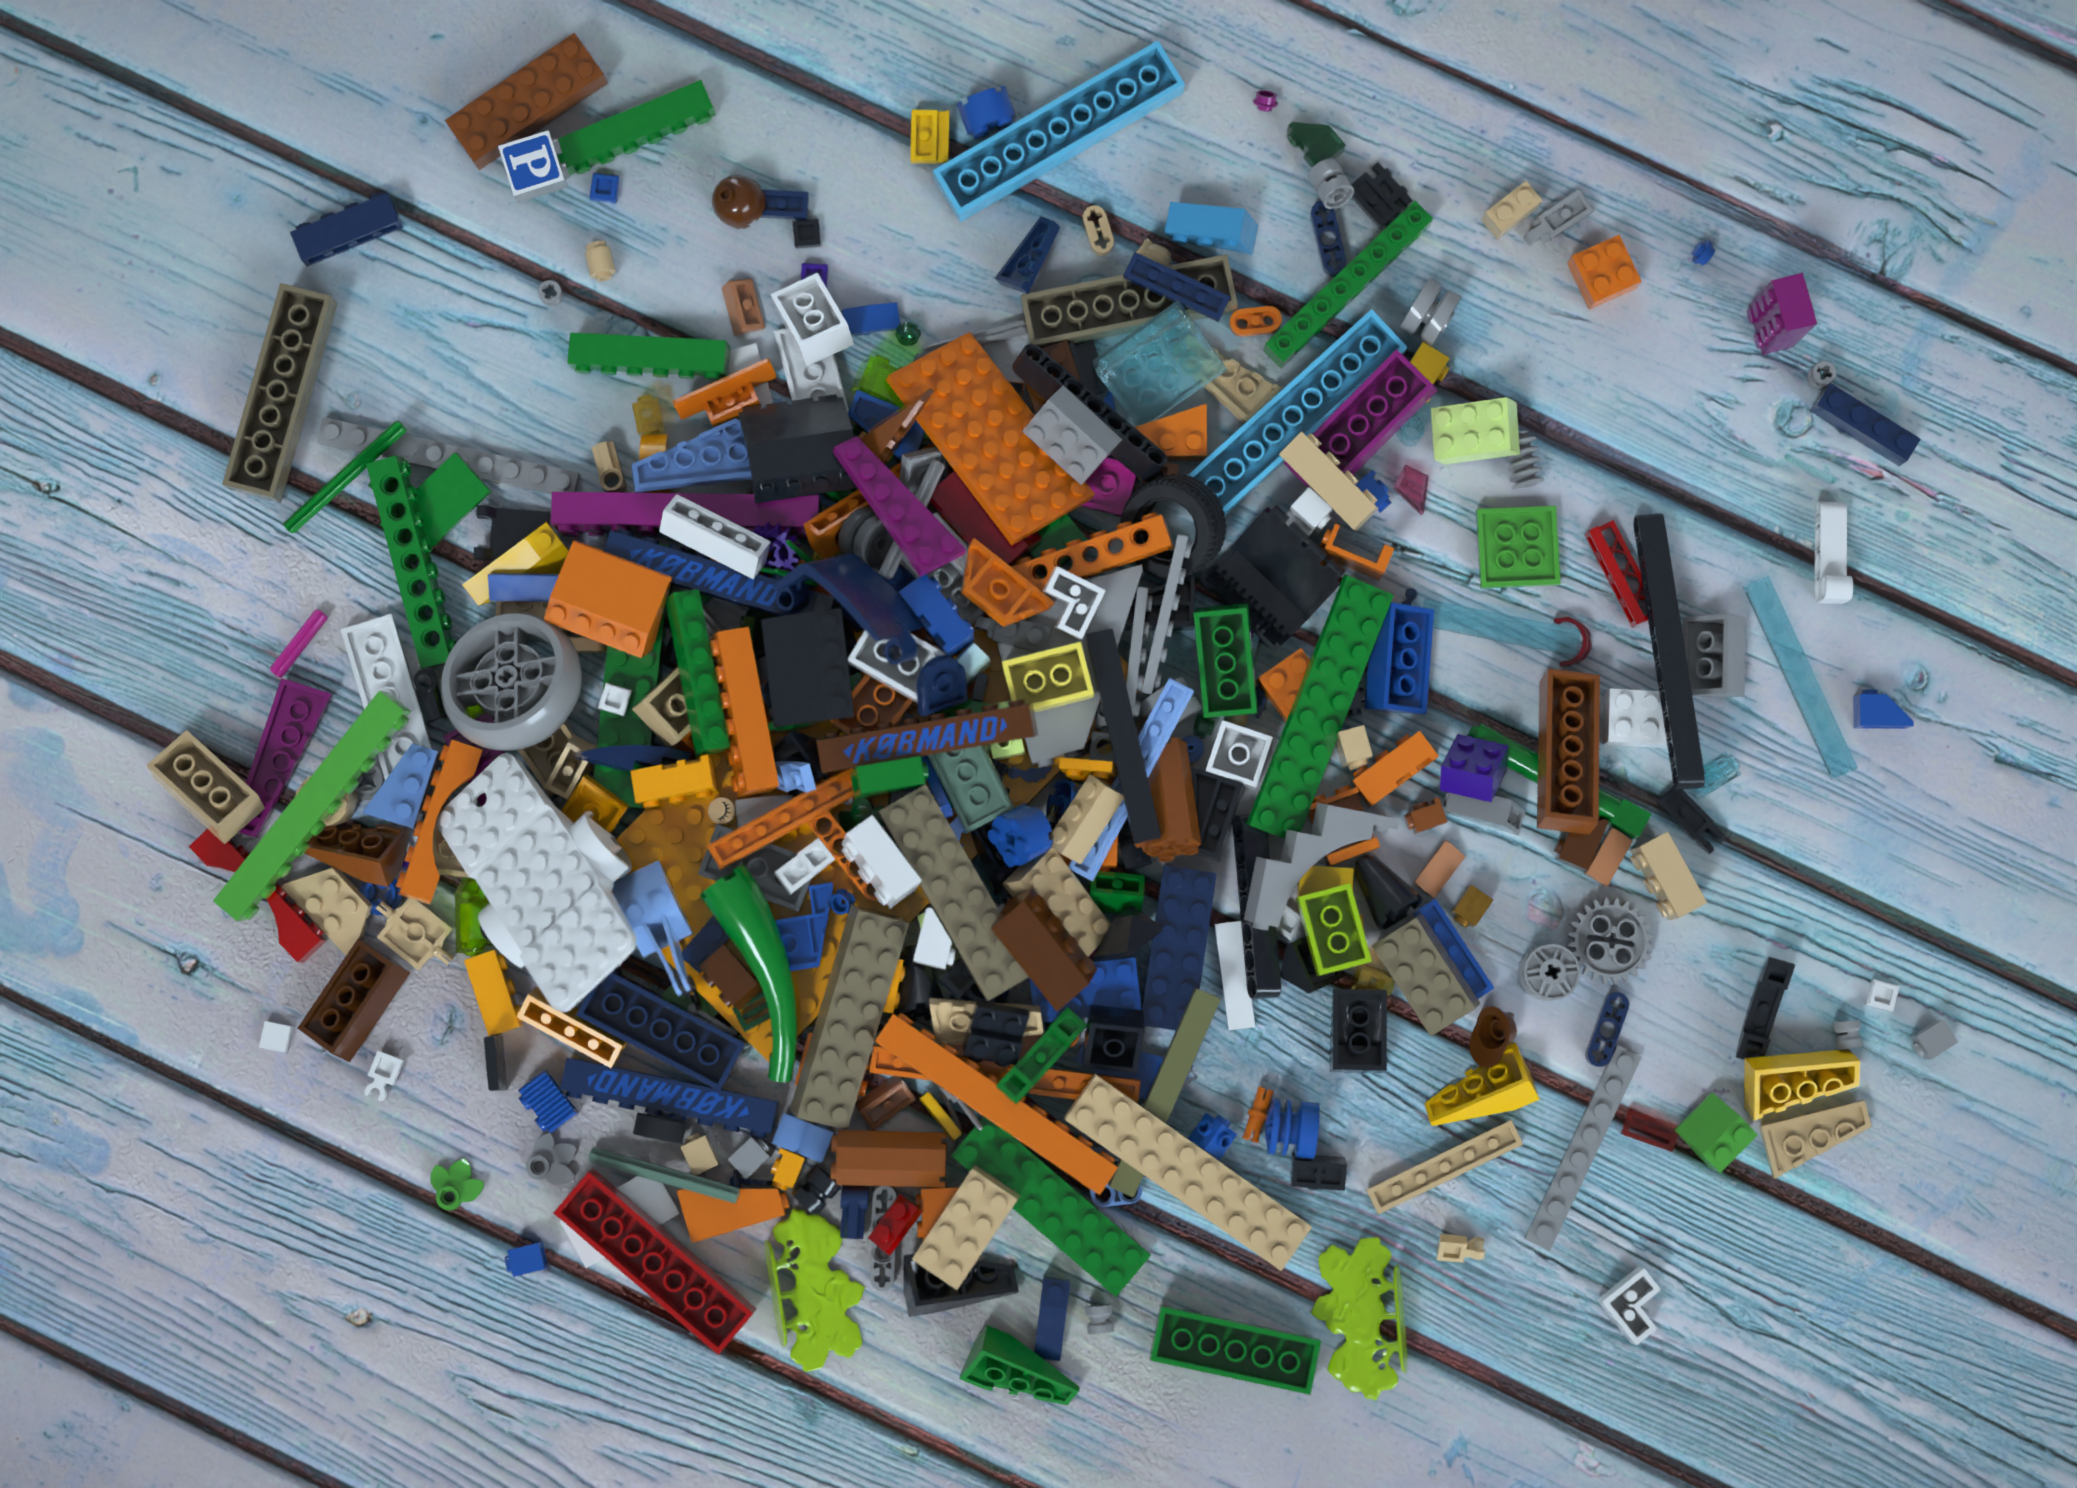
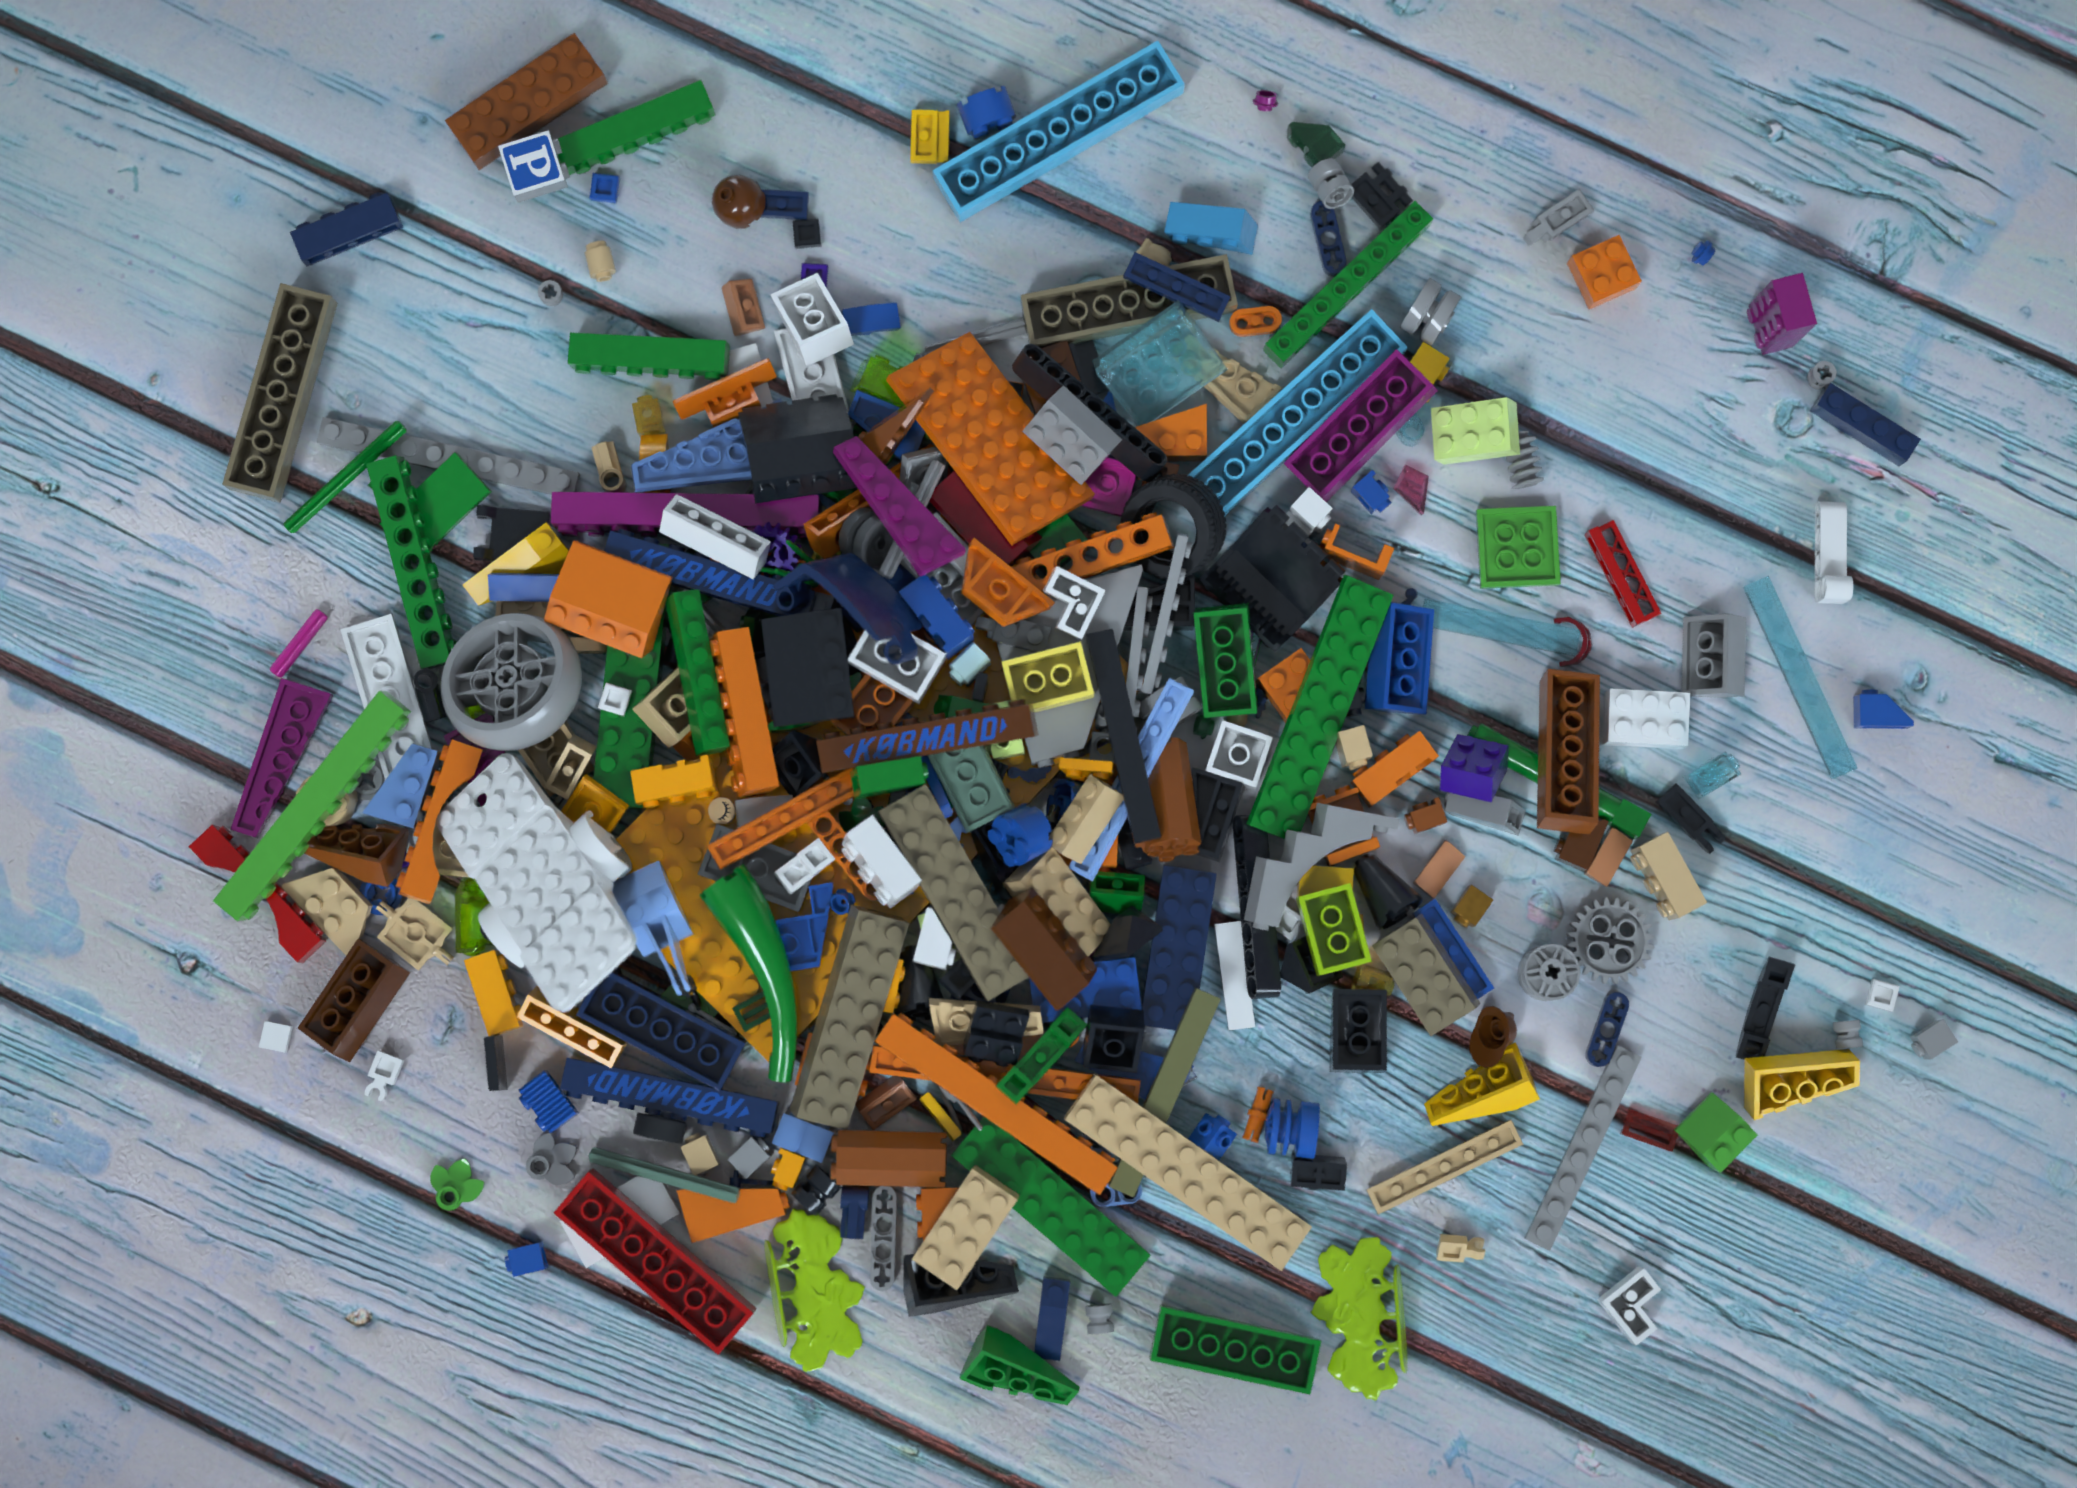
tan brick [146,730,265,844] -> none
dark blue slope [575,745,691,772] -> none
dark blue plate [682,915,730,974] -> none
reddish brown brick [700,944,762,1010] -> none
light blue slope [775,761,816,793] -> none
red plate [868,1194,923,1255] -> none
clear green plate [895,322,921,346] -> none
dark blue tile [916,655,968,716] -> none
dark blue wing [994,216,1060,294] -> none
tan beam [1083,205,1114,256] -> none
blue tile [1181,735,1204,763] -> none
tan brick [1279,431,1379,531] -> none
tan brick [1481,181,1543,240] -> none
black beam [1634,513,1705,790] -> none
tan wing [1759,1100,1872,1179] -> none

